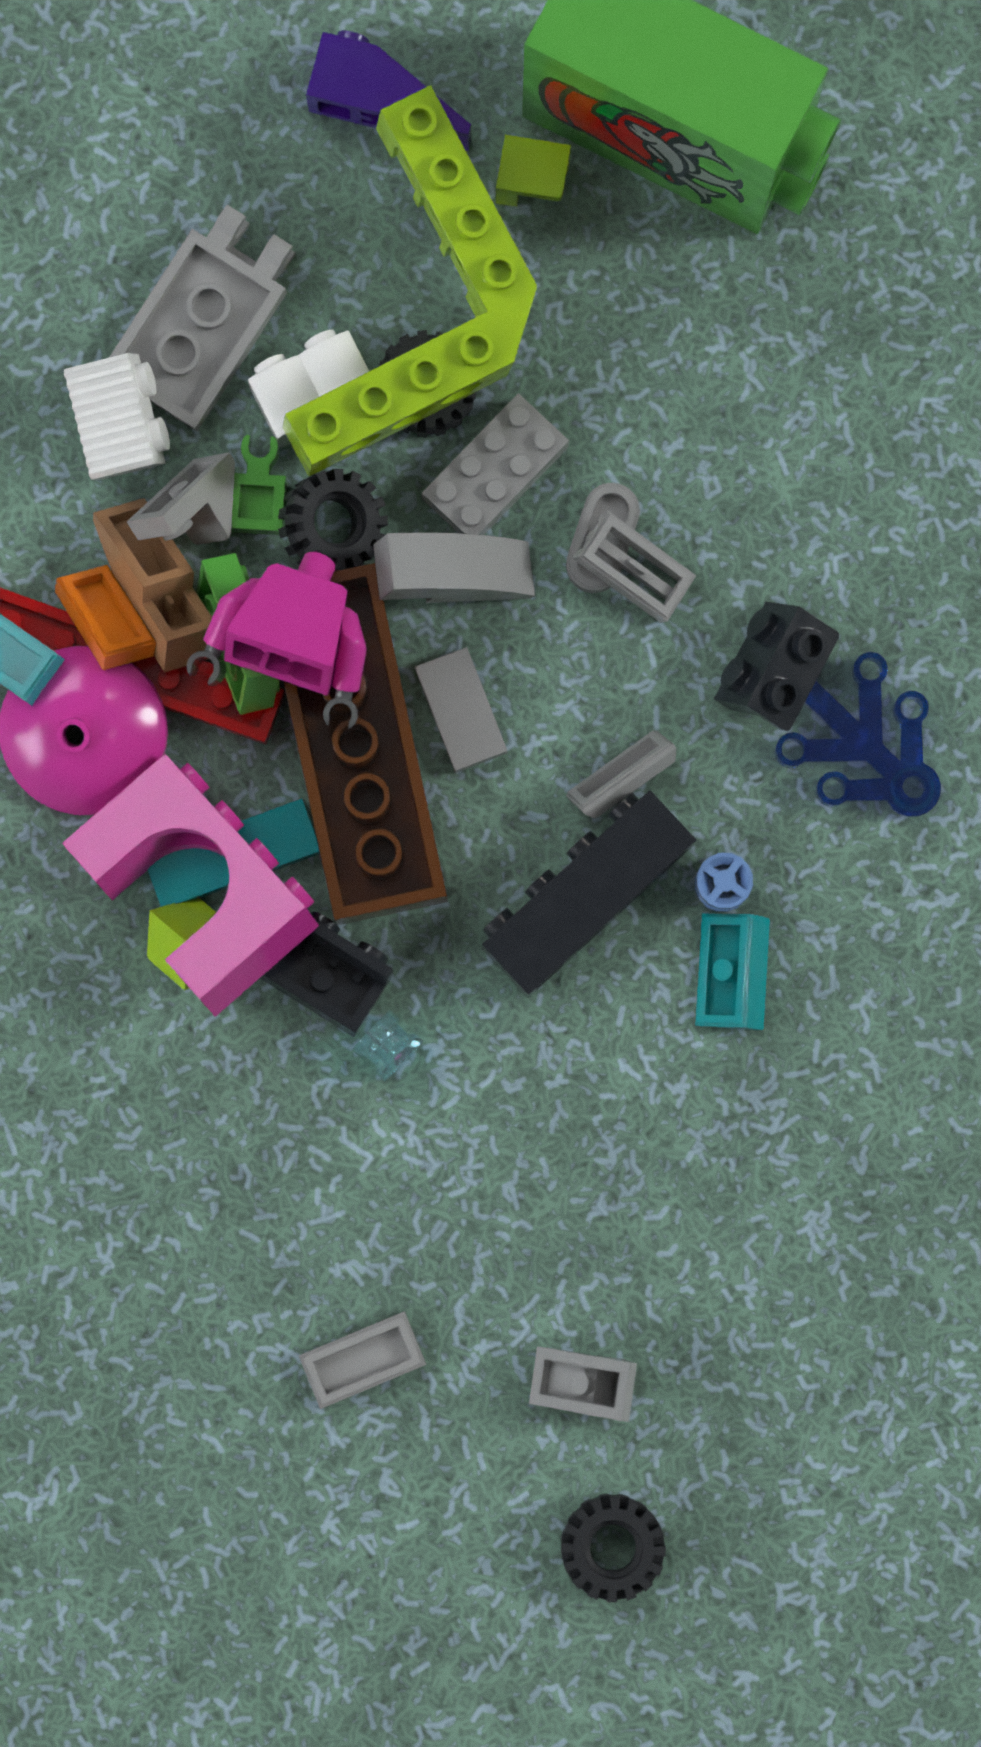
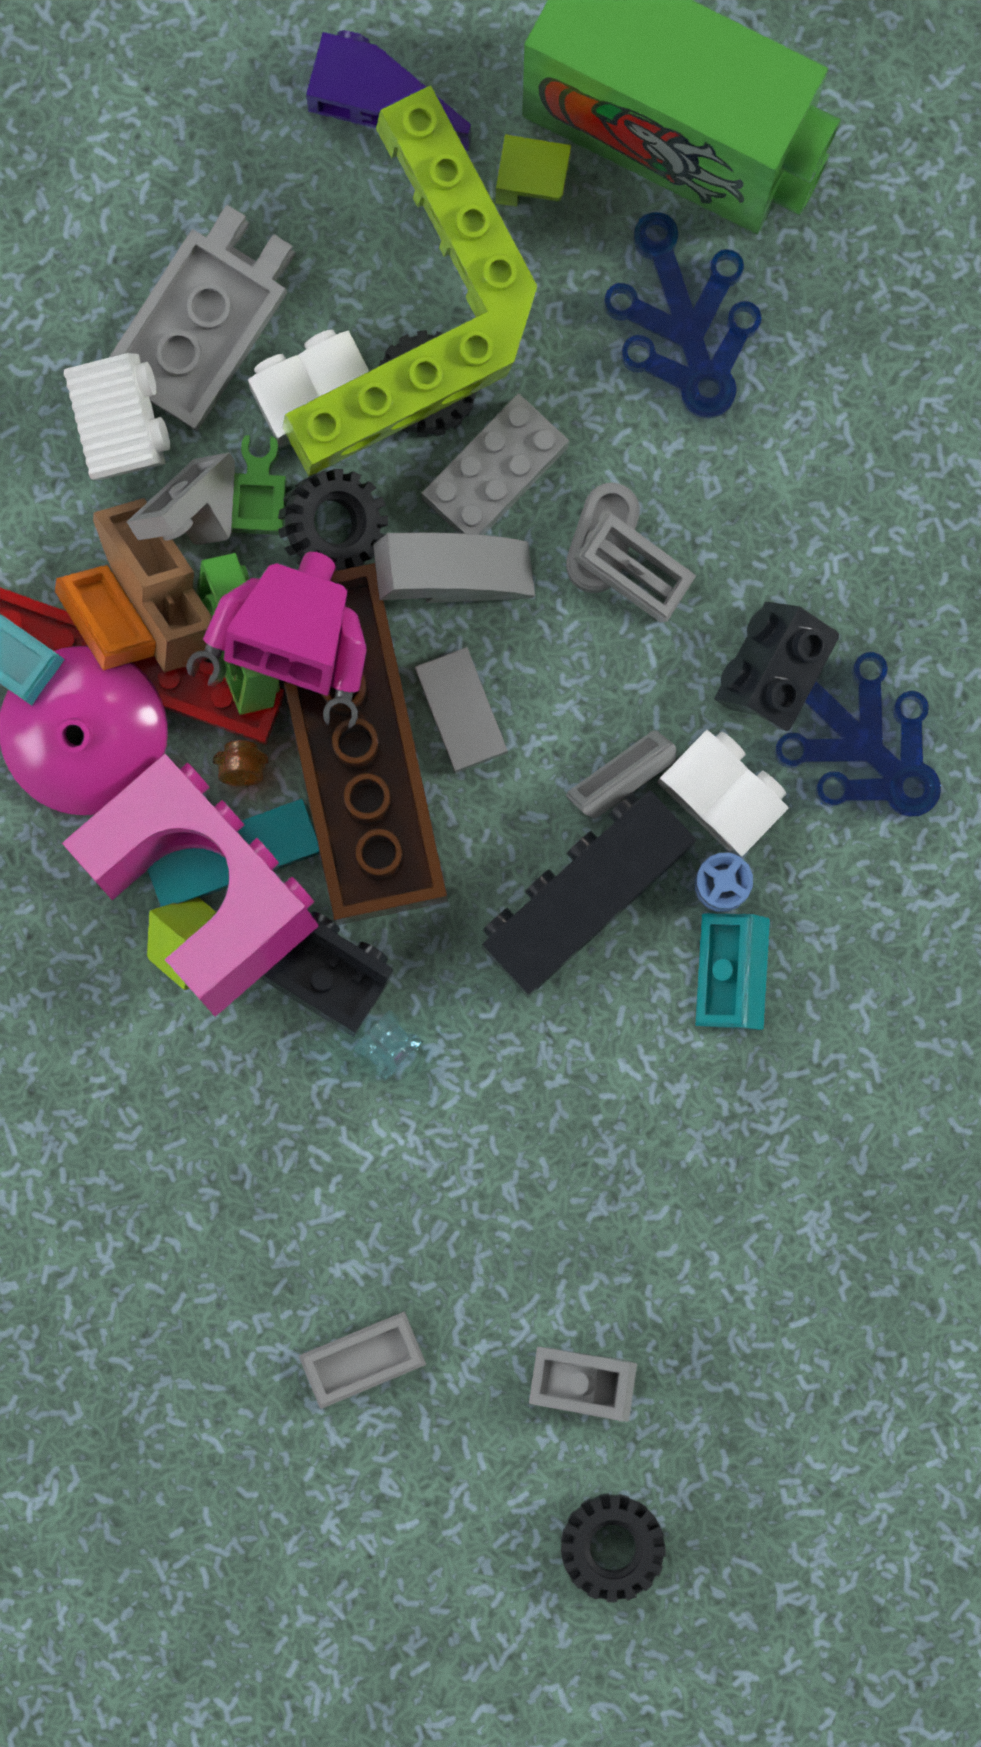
none -> clear orange plate [213,740,269,786]
none -> clear blue plant [604,212,762,419]
none -> white brick [657,730,788,857]

